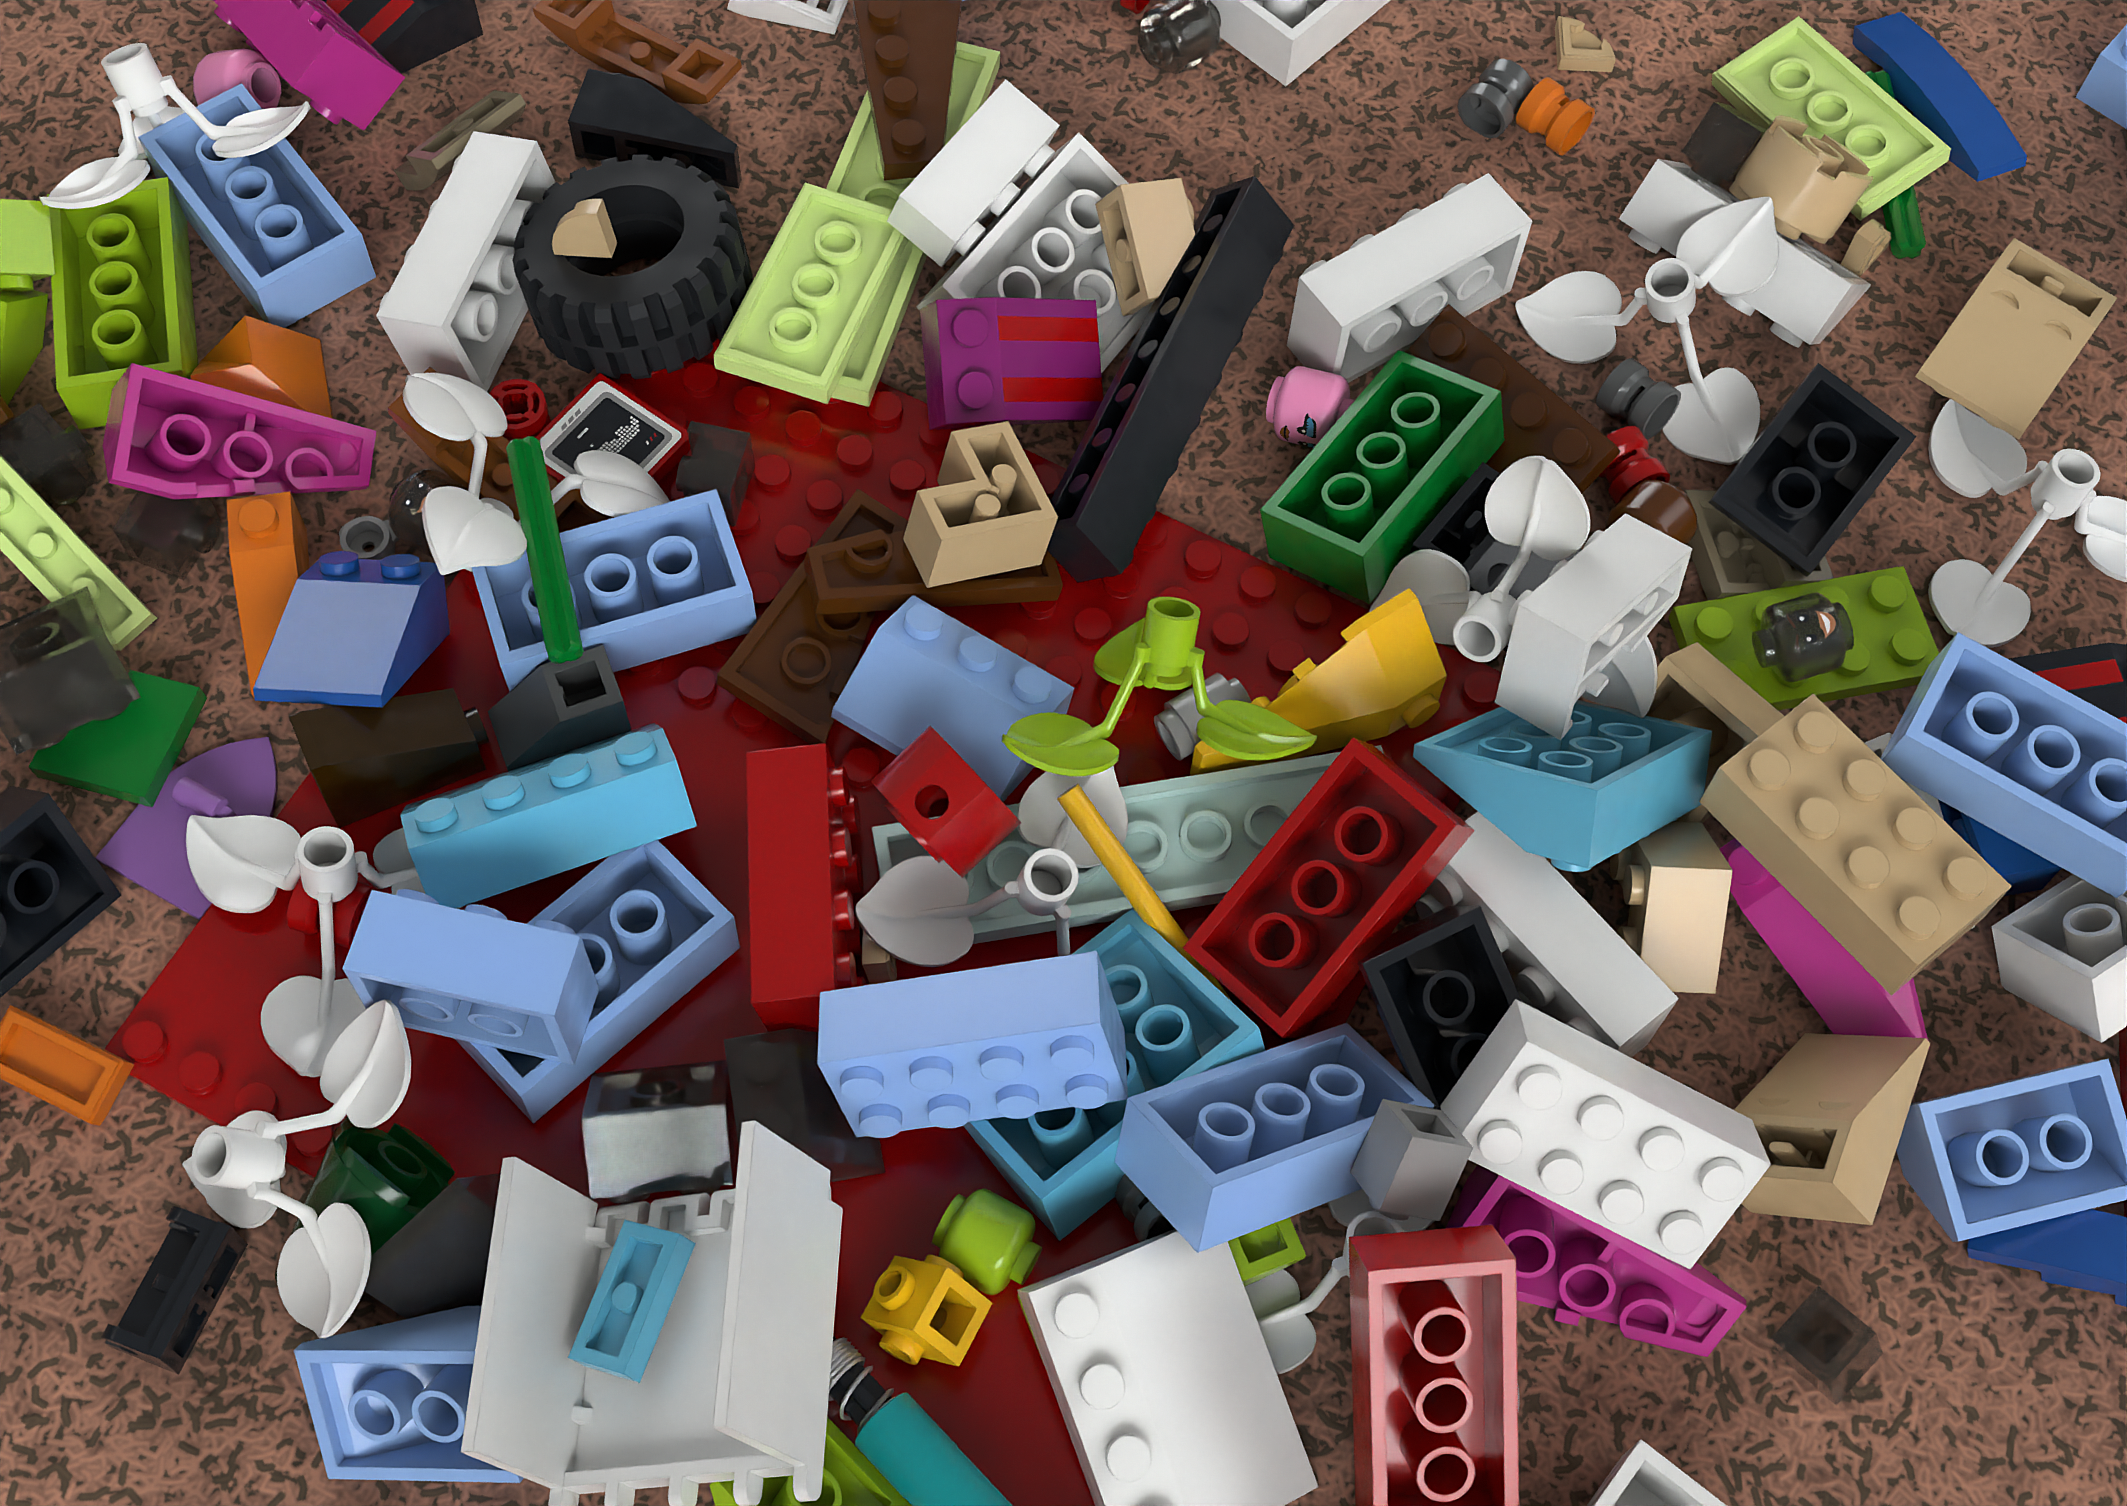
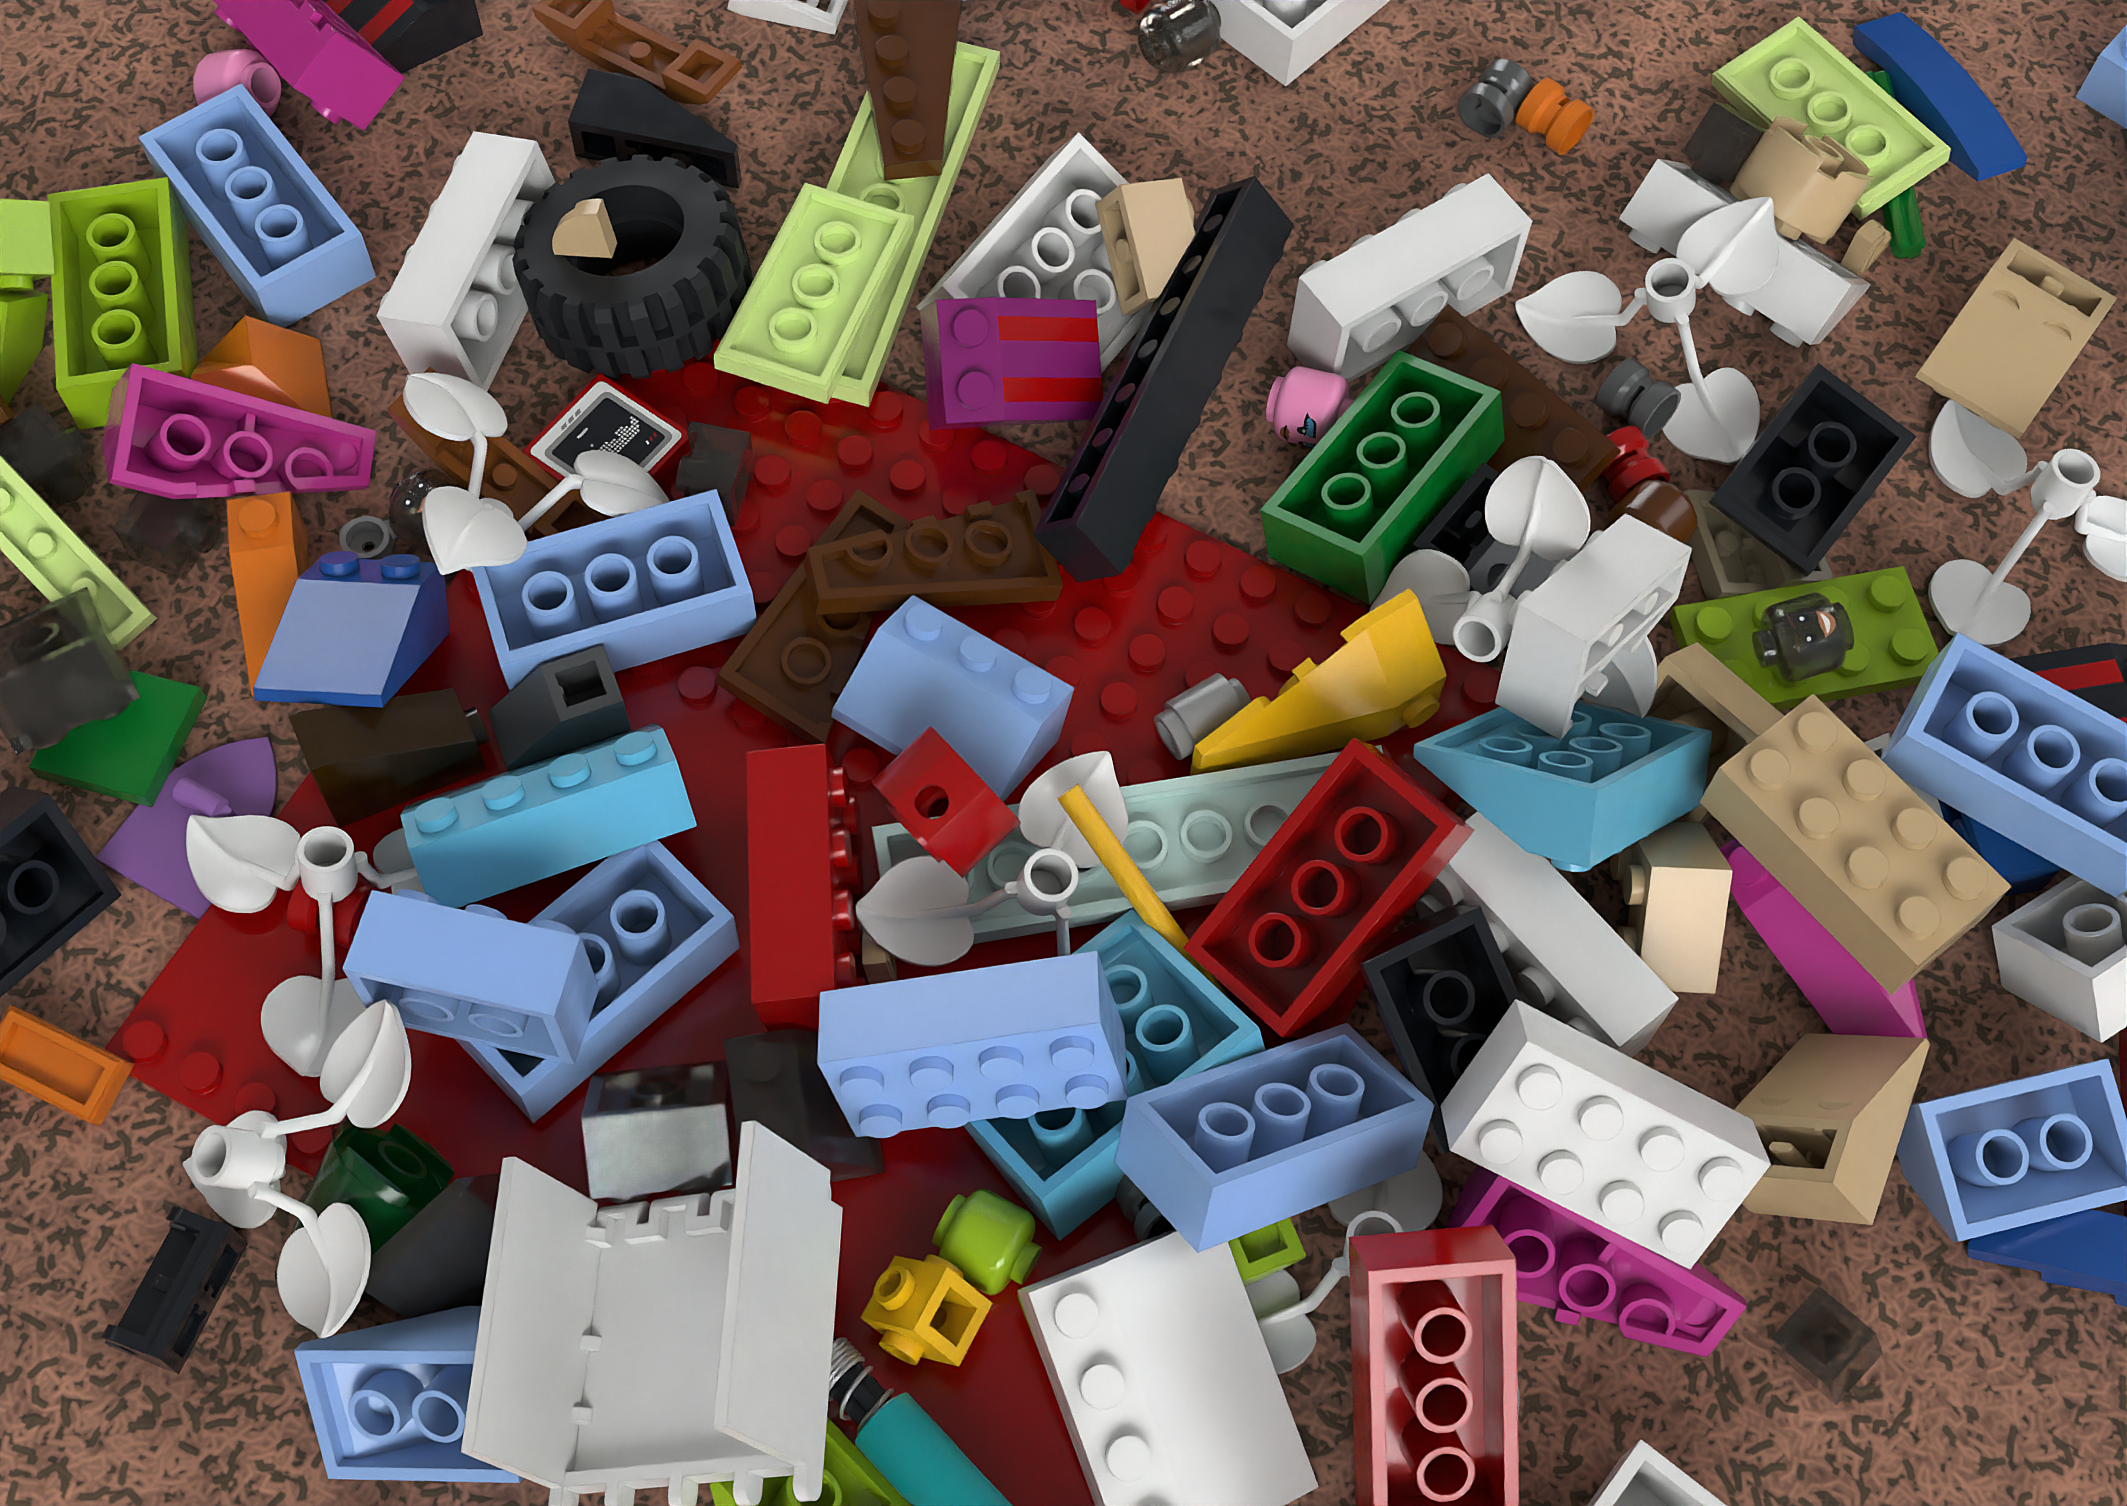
white plant [39,43,311,209] -> none
dark tan slope [394,90,526,191] -> none
red wheel [489,379,551,442] -> none
green axle [506,436,584,664] -> none
medium azure plate [568,1220,696,1383] -> none
white wedge [887,79,1060,267] -> none
tan brick [903,421,1058,588] -> none
lime plant [1001,597,1317,776] -> none
light grey brick [1350,1099,1473,1221] -> none
tan tile [1555,16,1615,72] -> none

